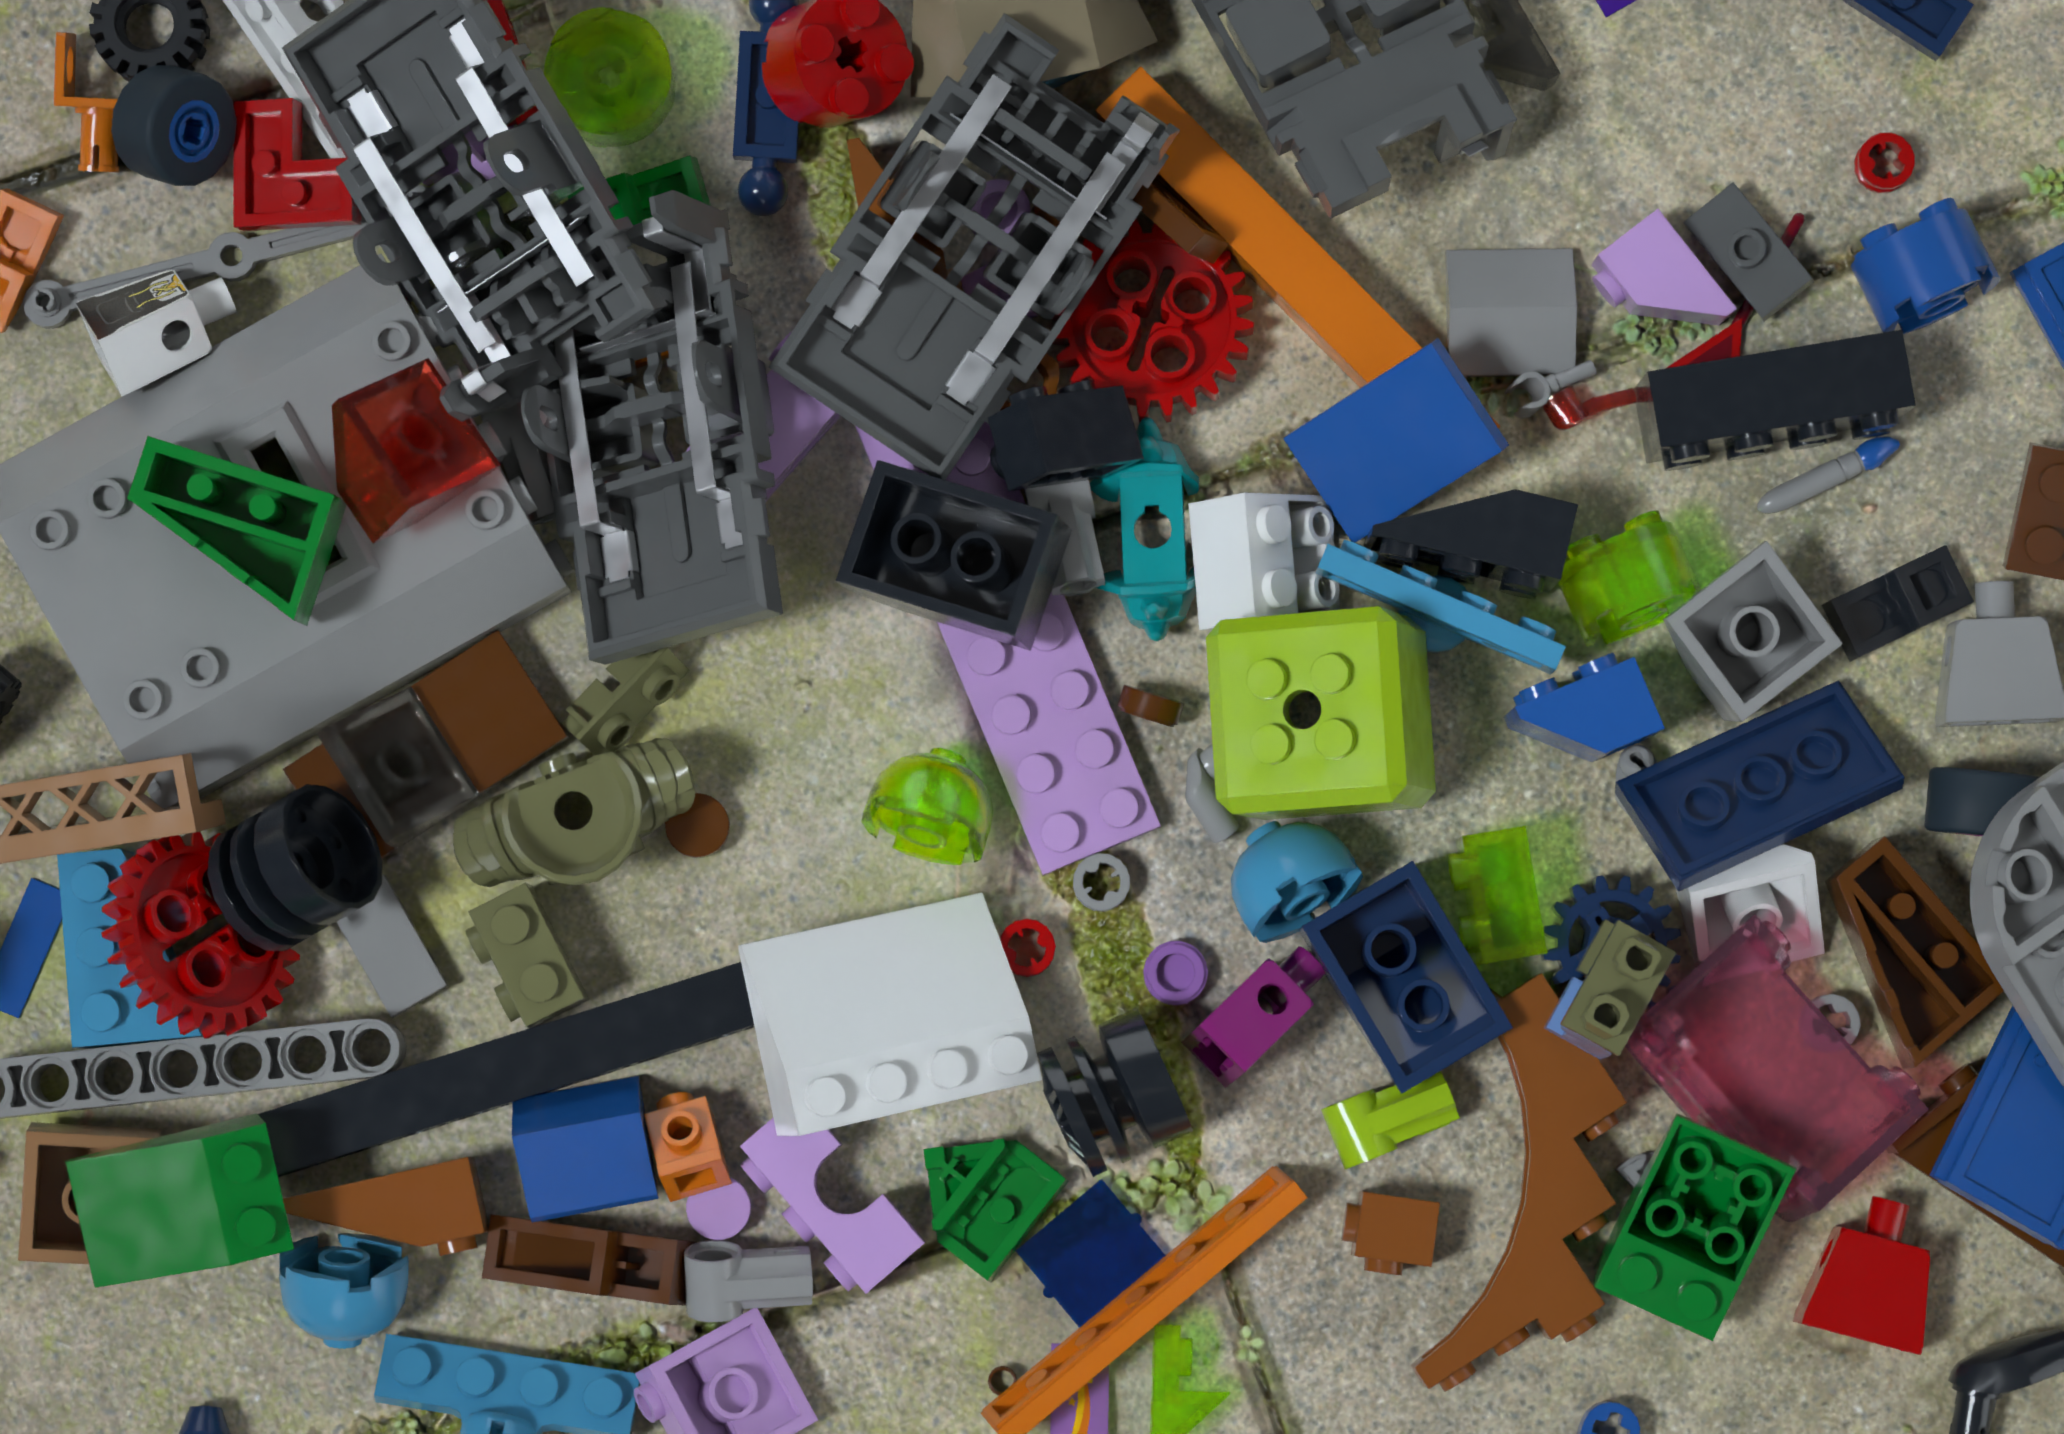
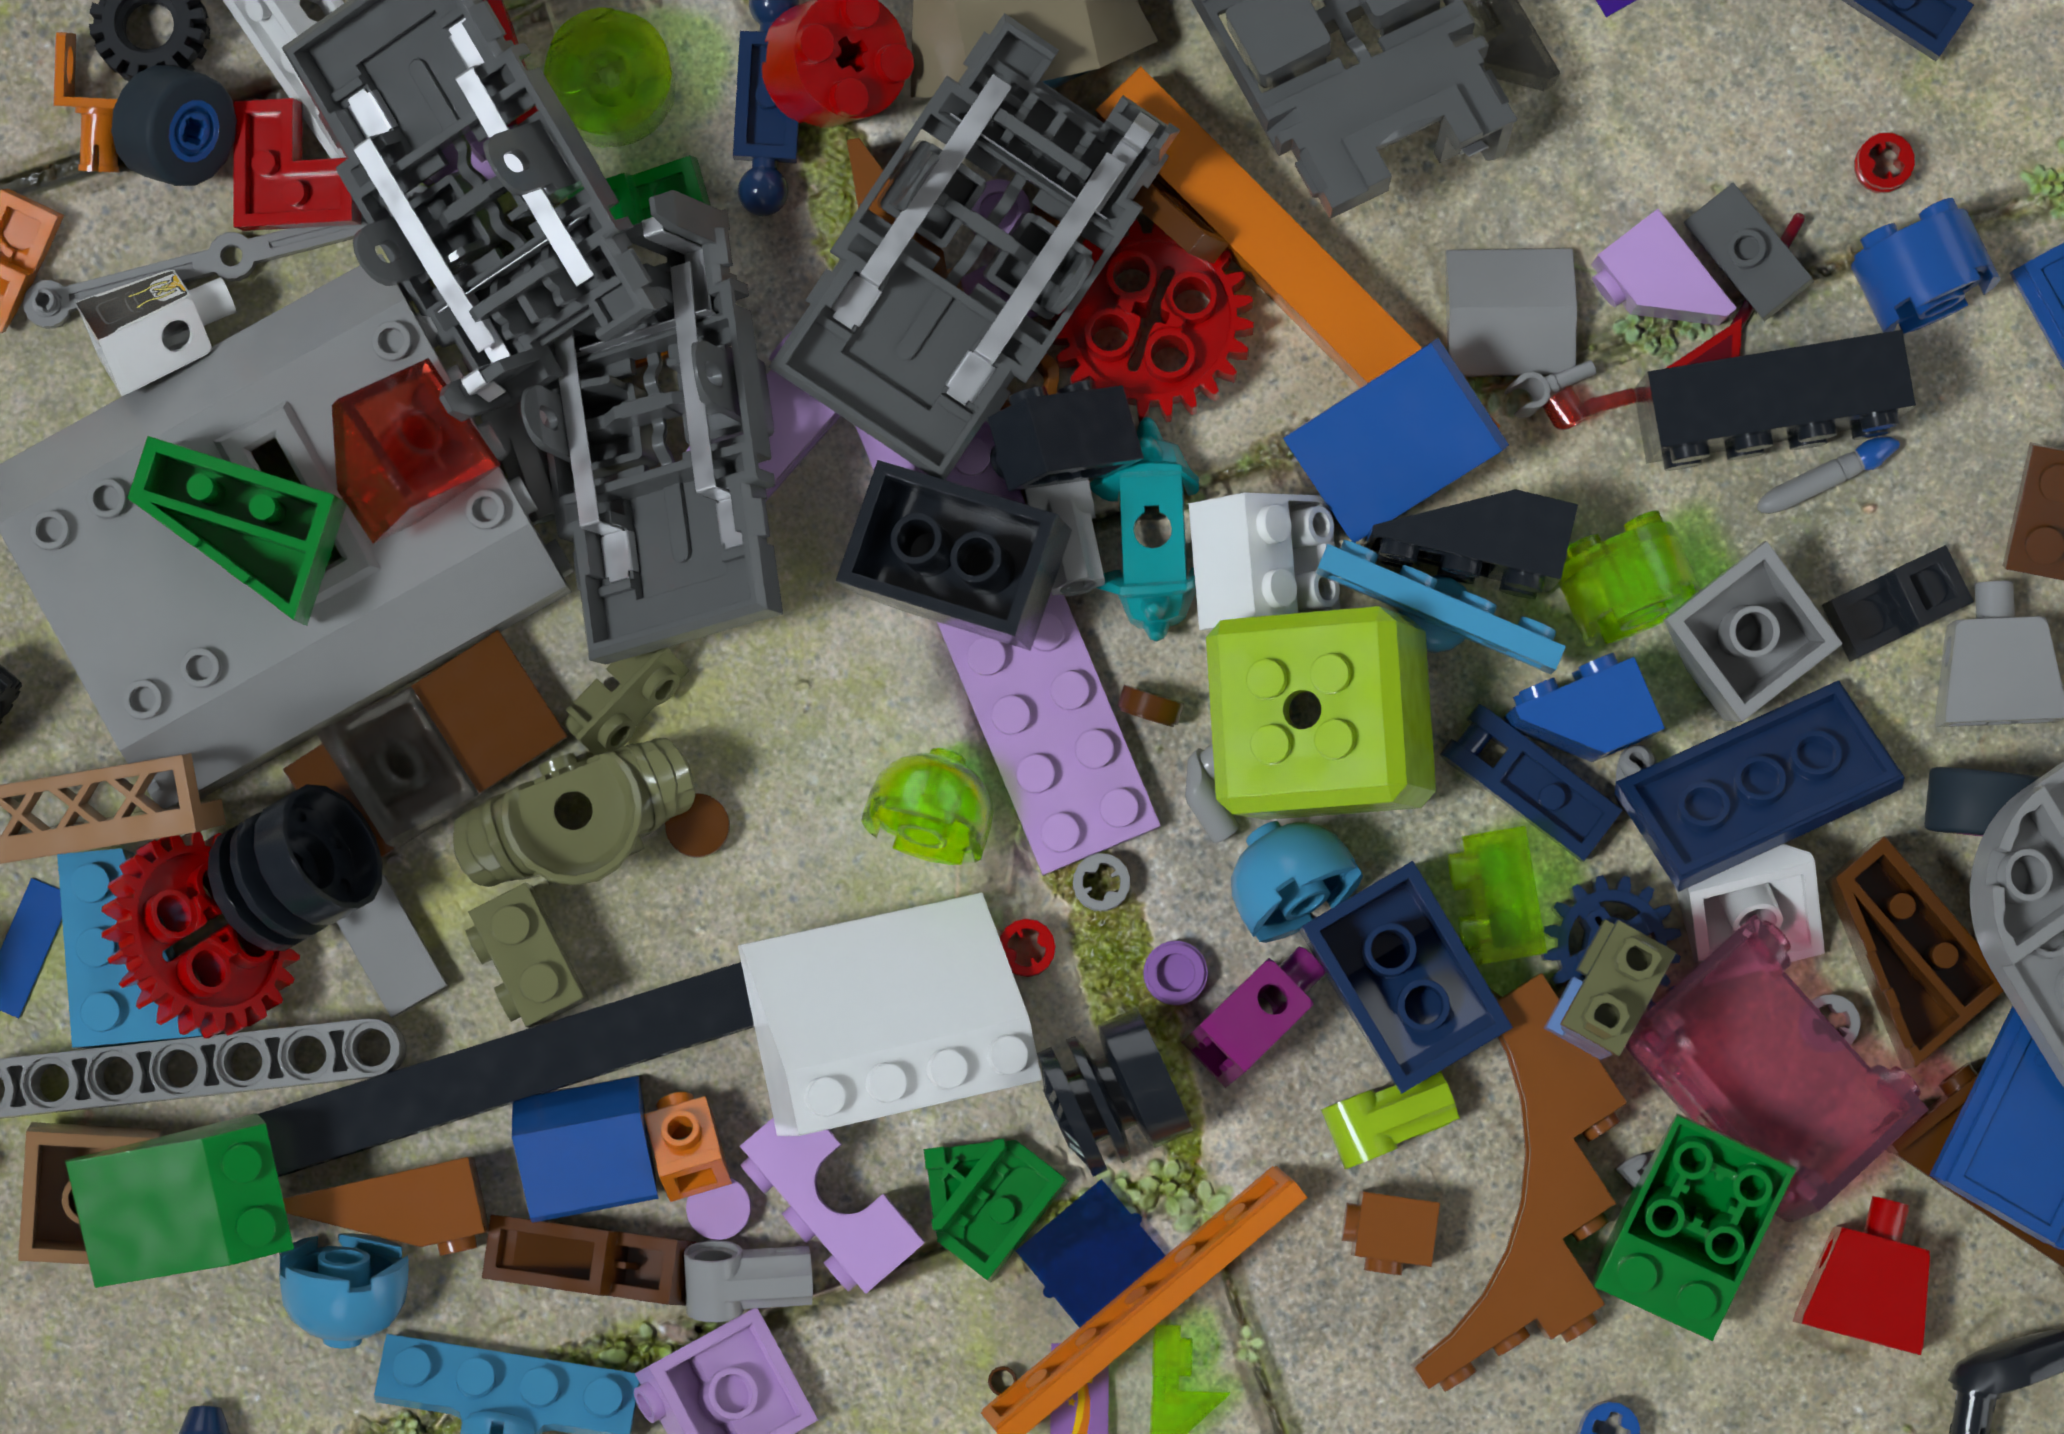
none -> dark blue plate [1440,704,1623,862]

